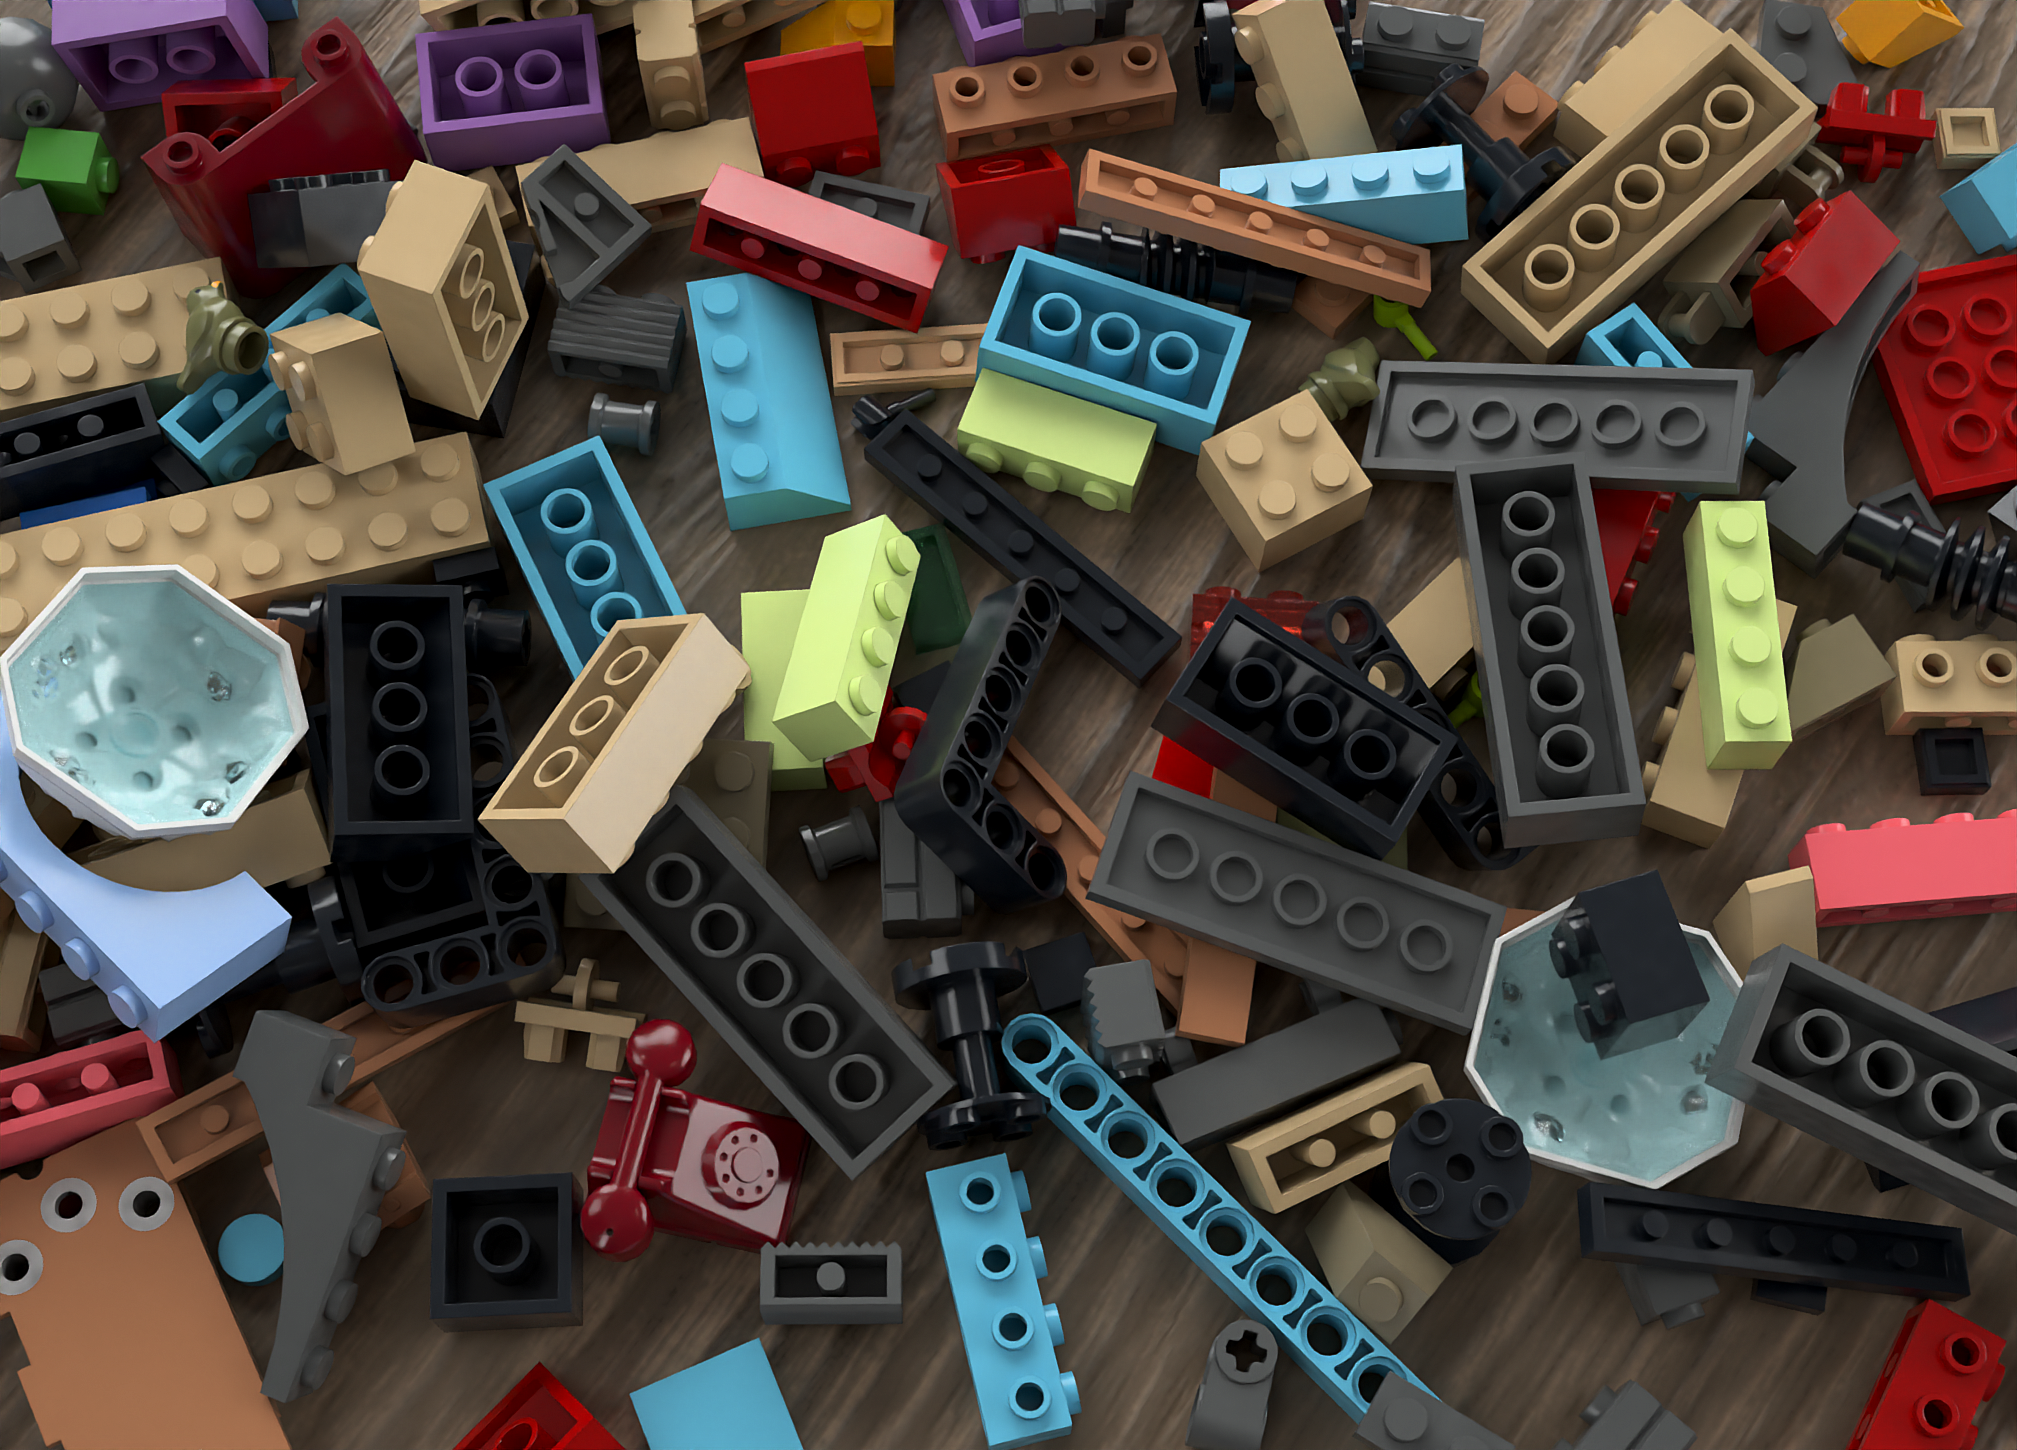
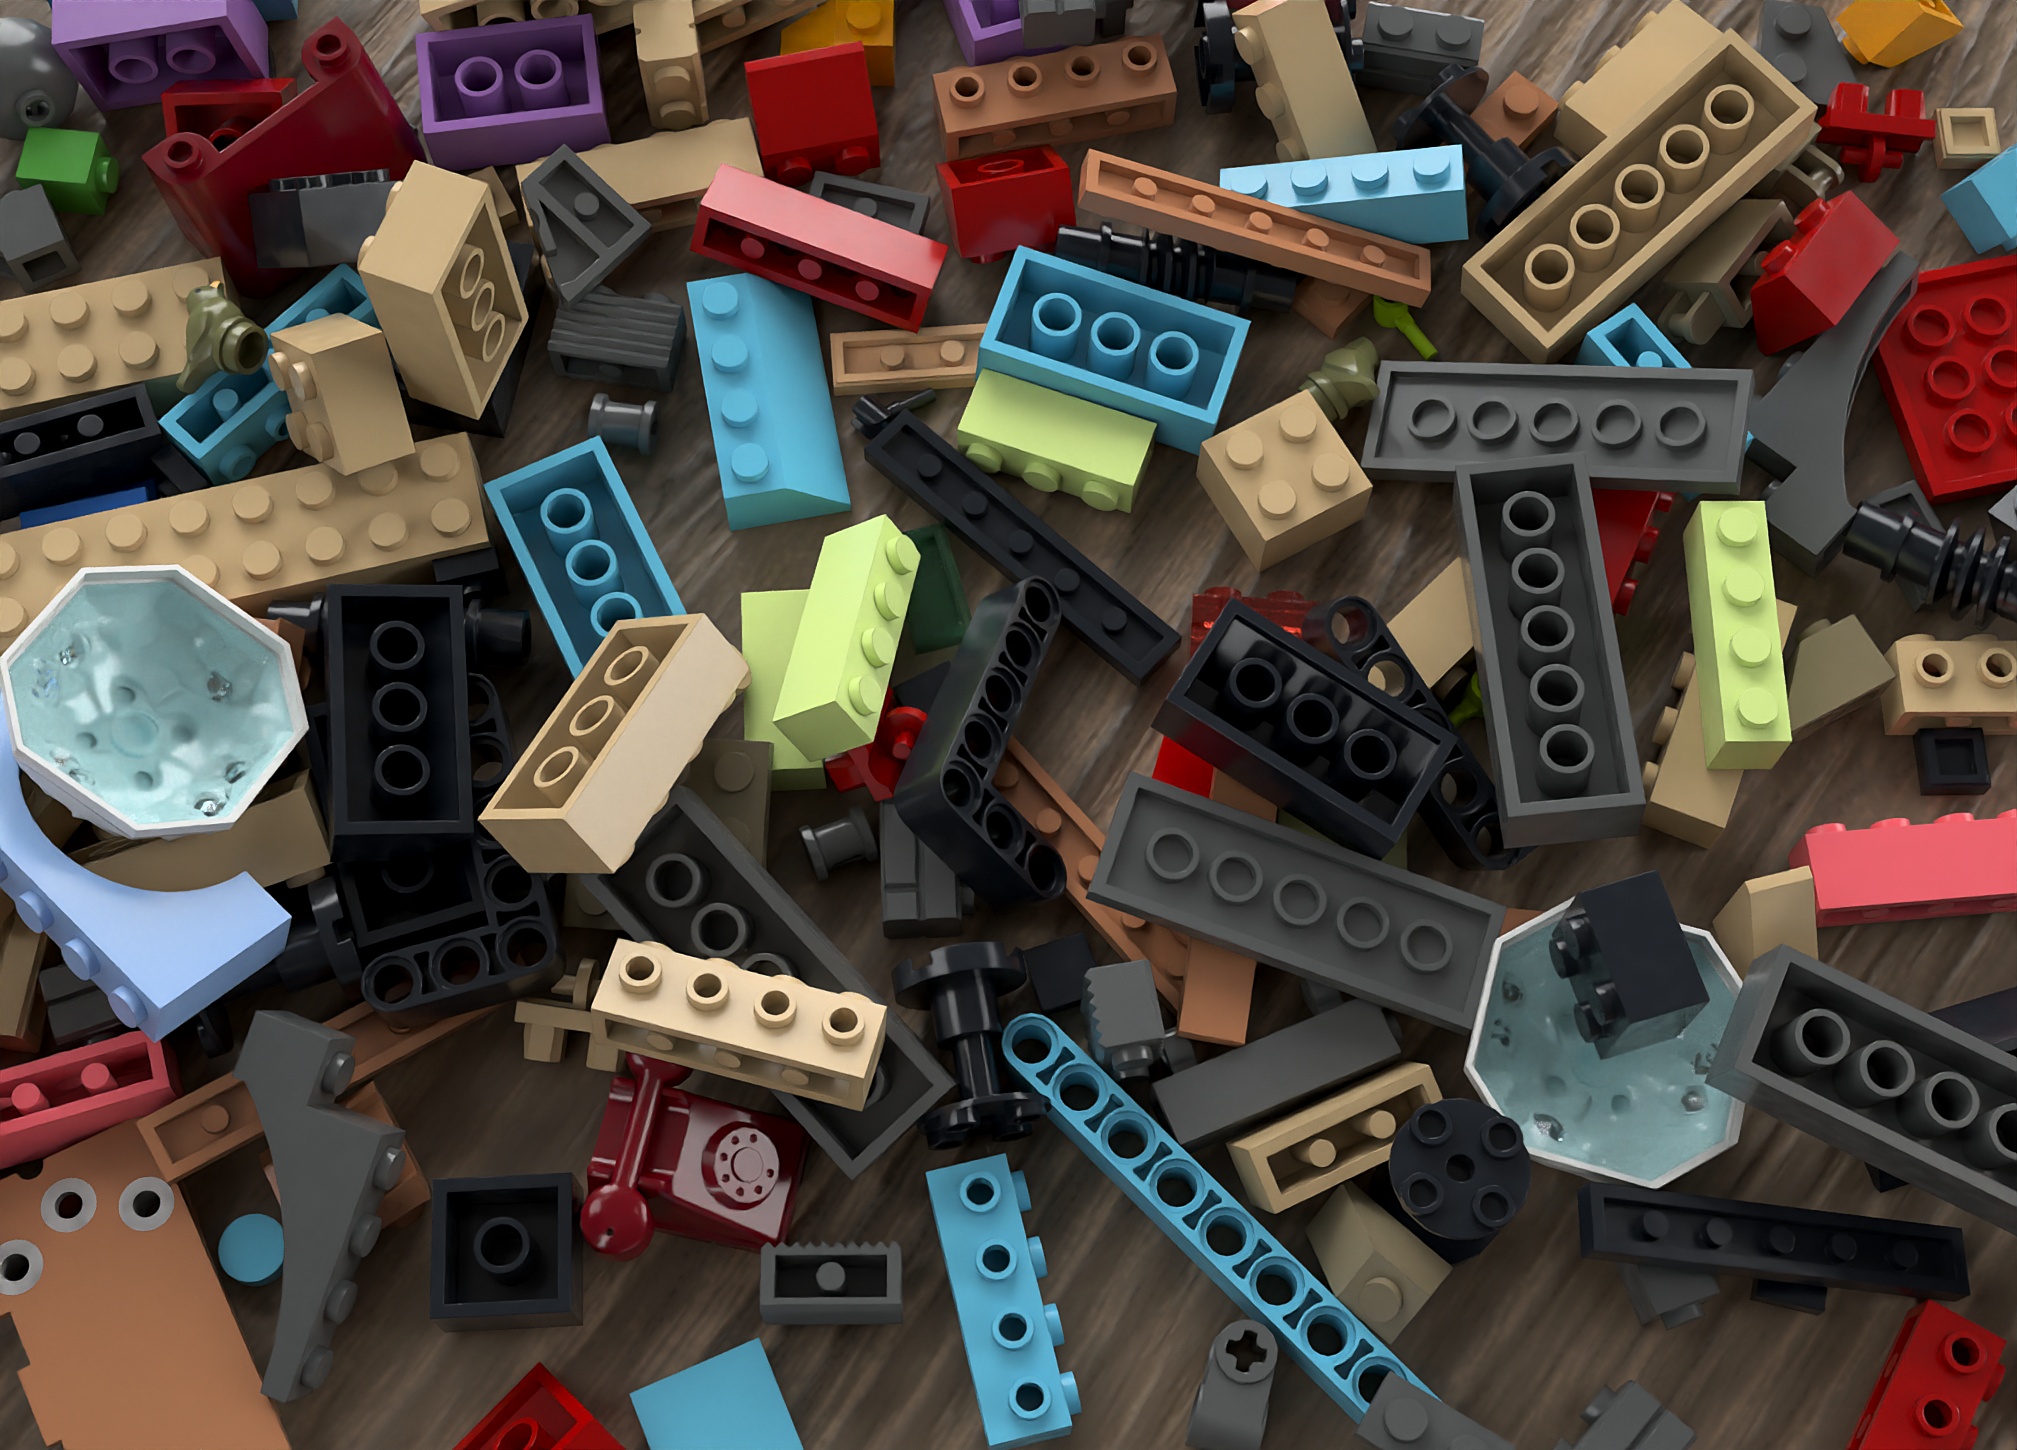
none -> tan brick [591,938,887,1112]

